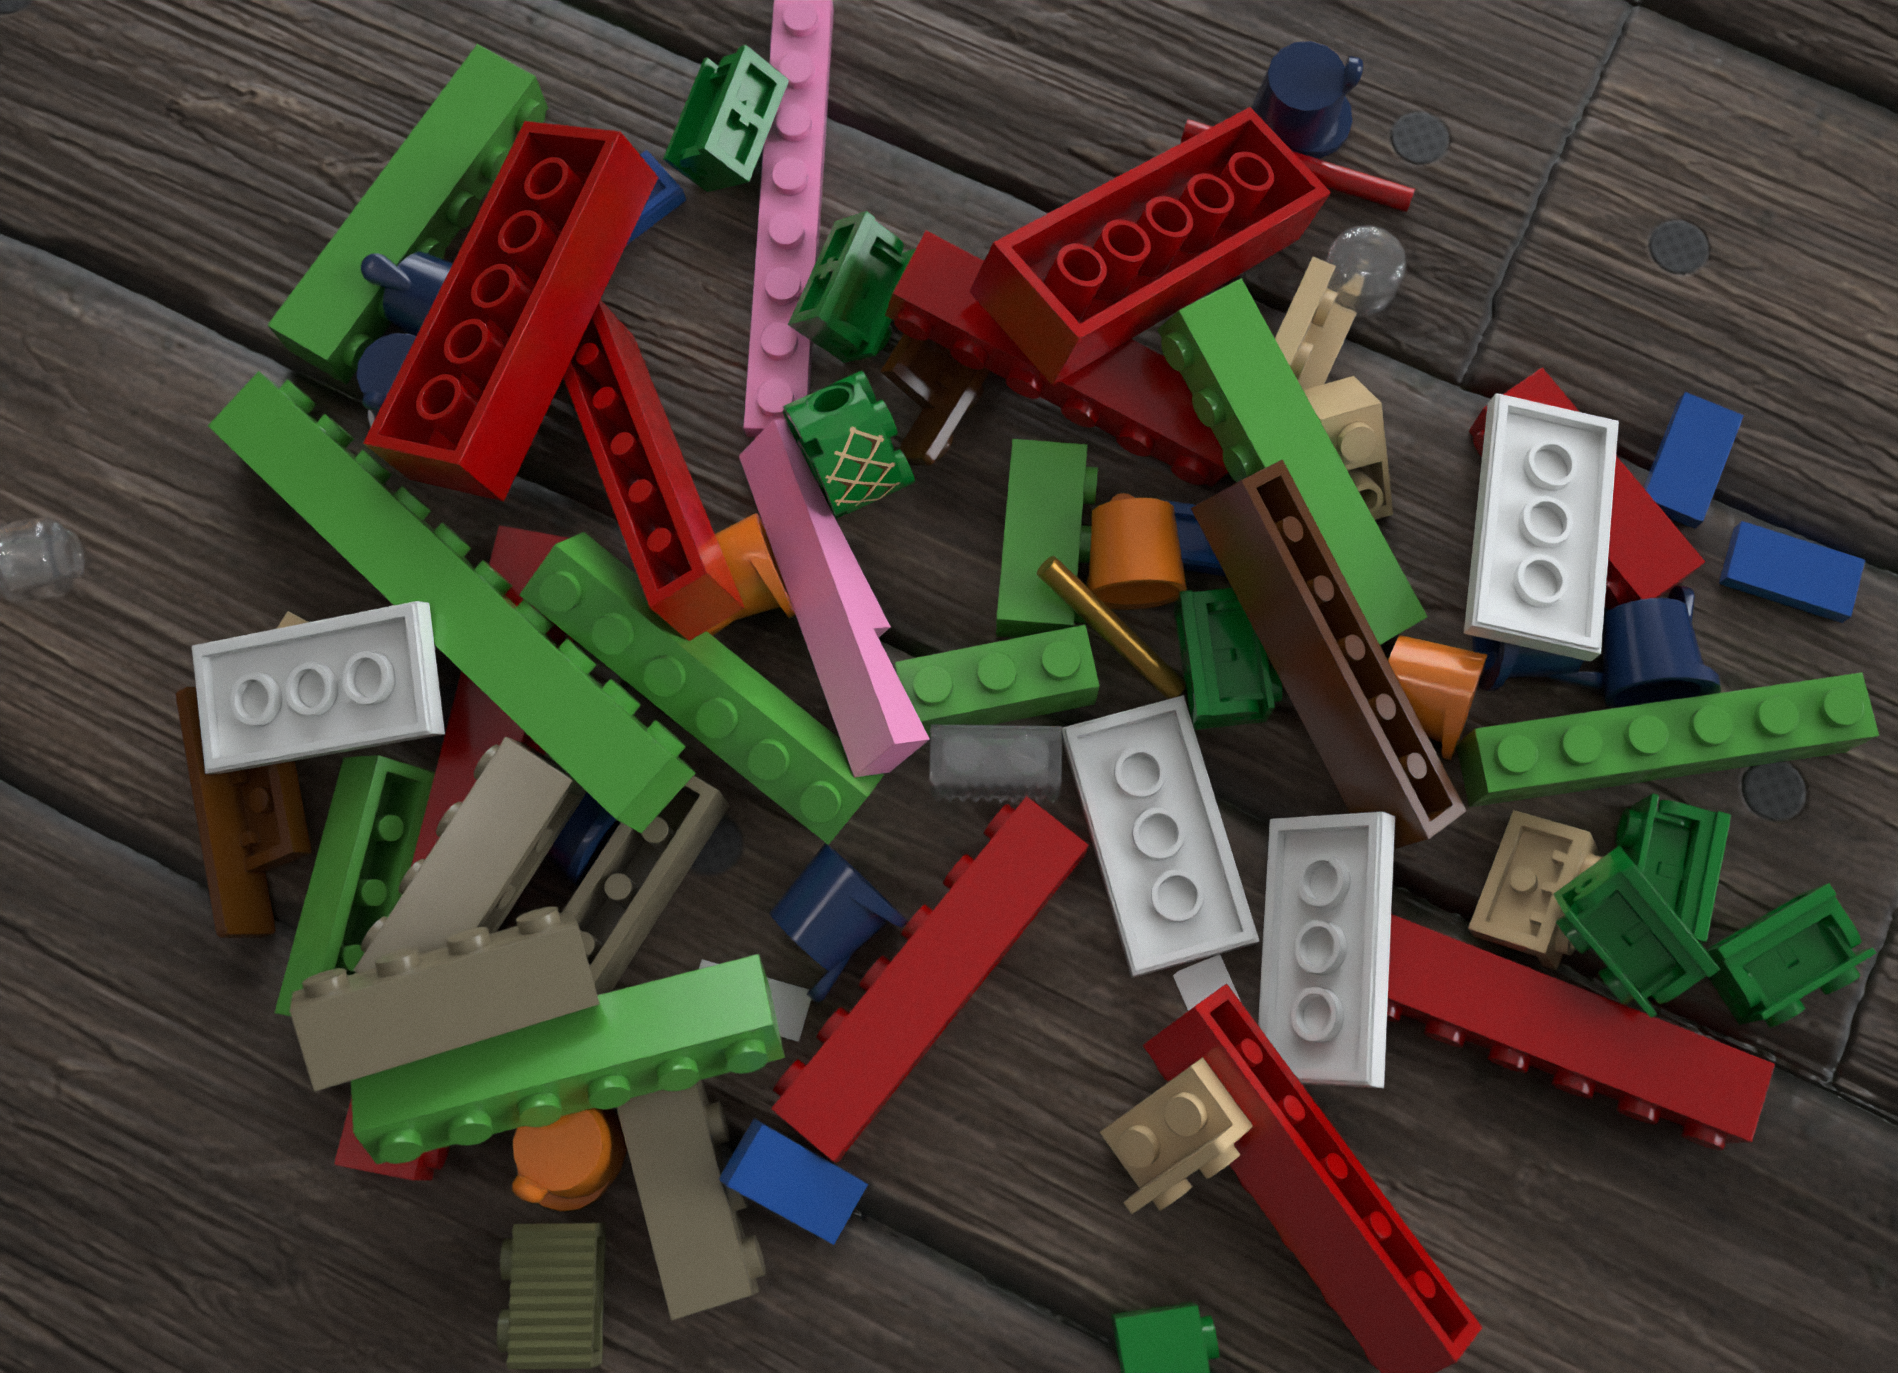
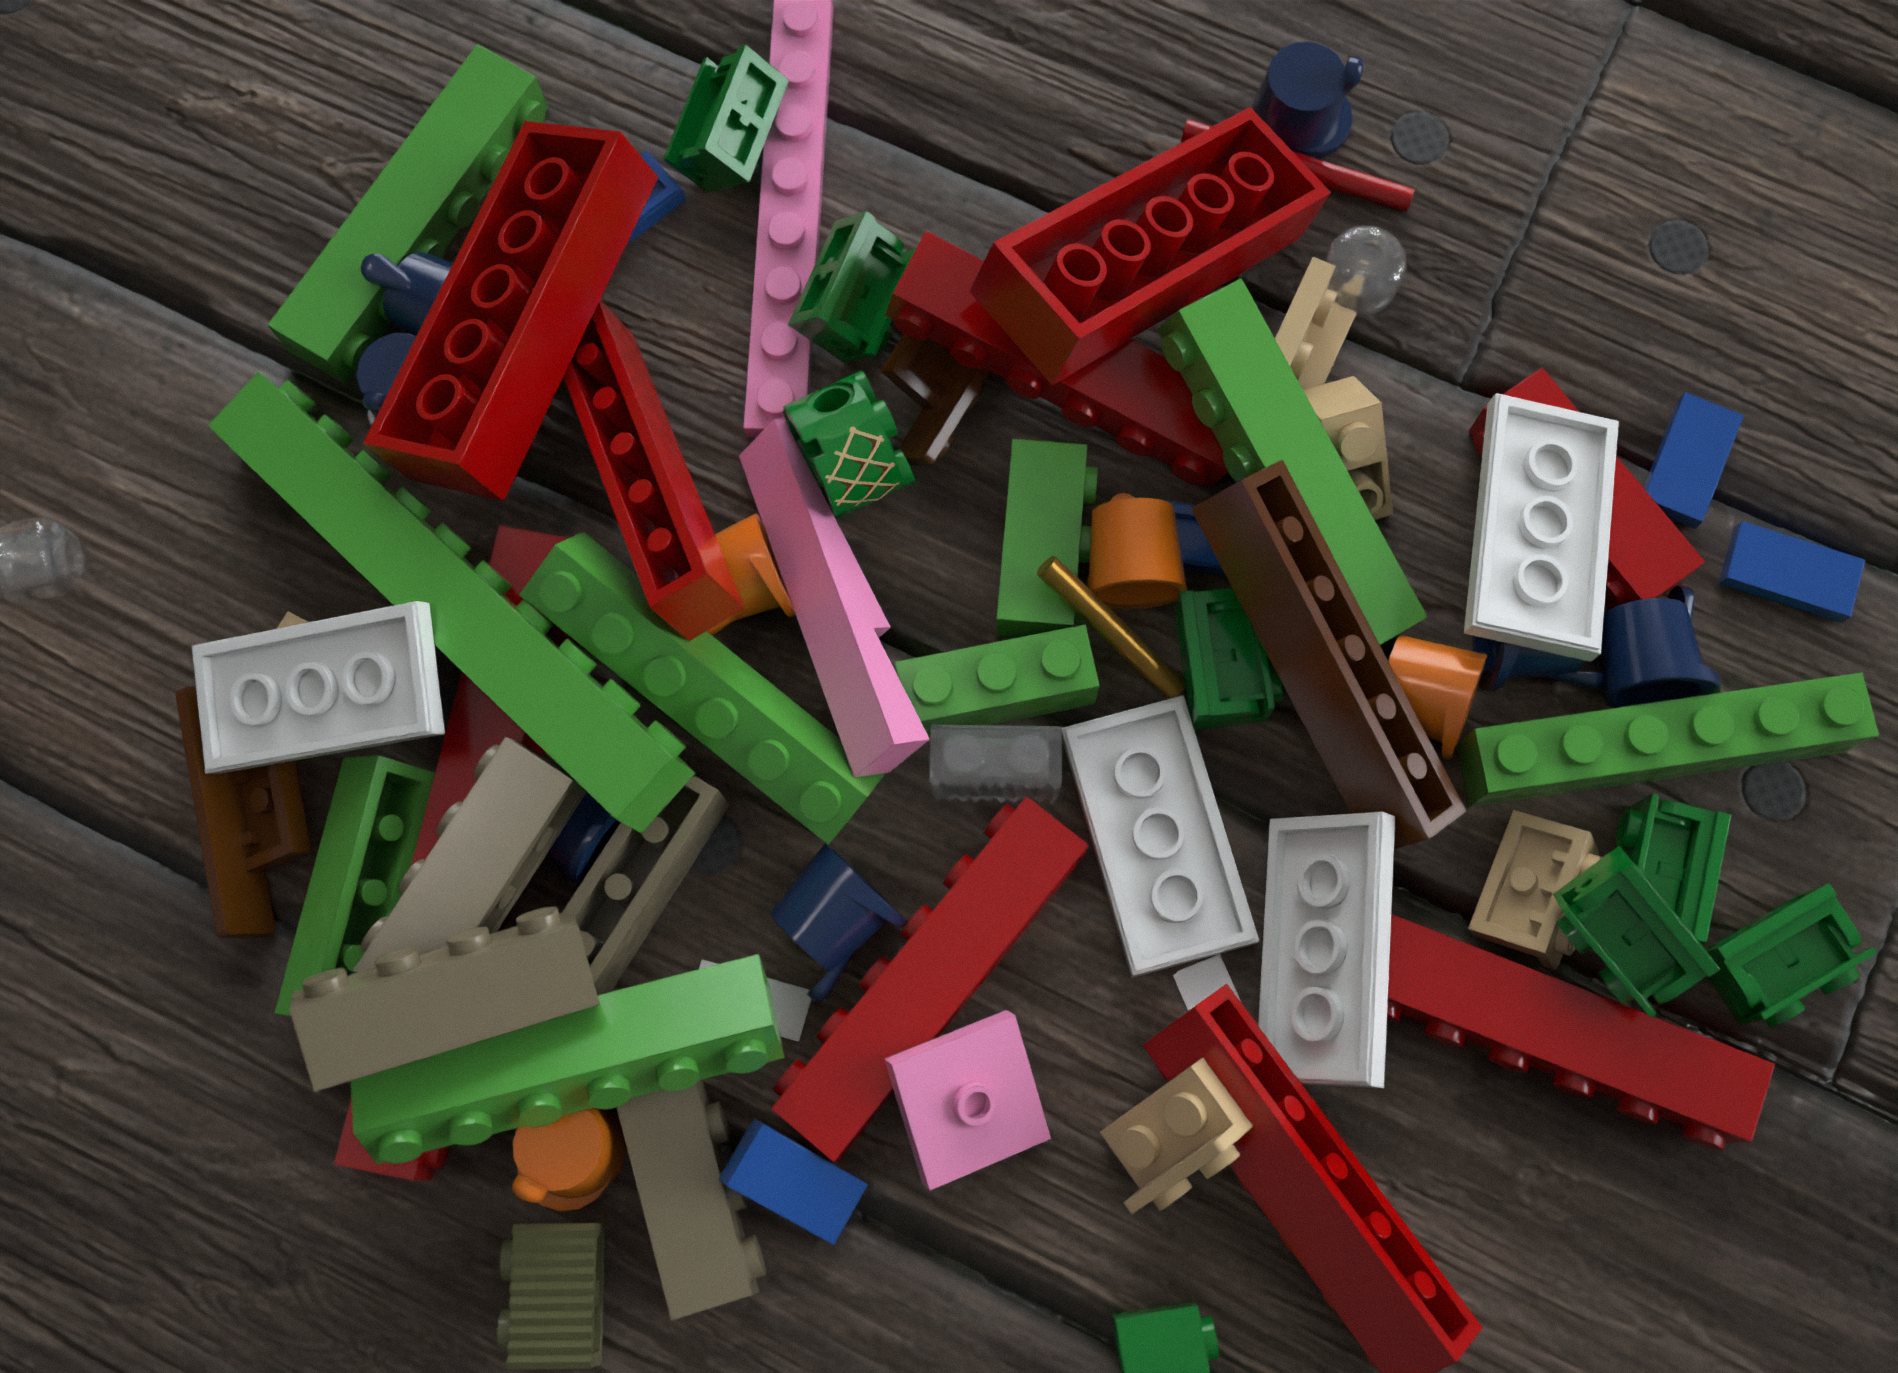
none -> bright pink plate [884,1010,1051,1190]

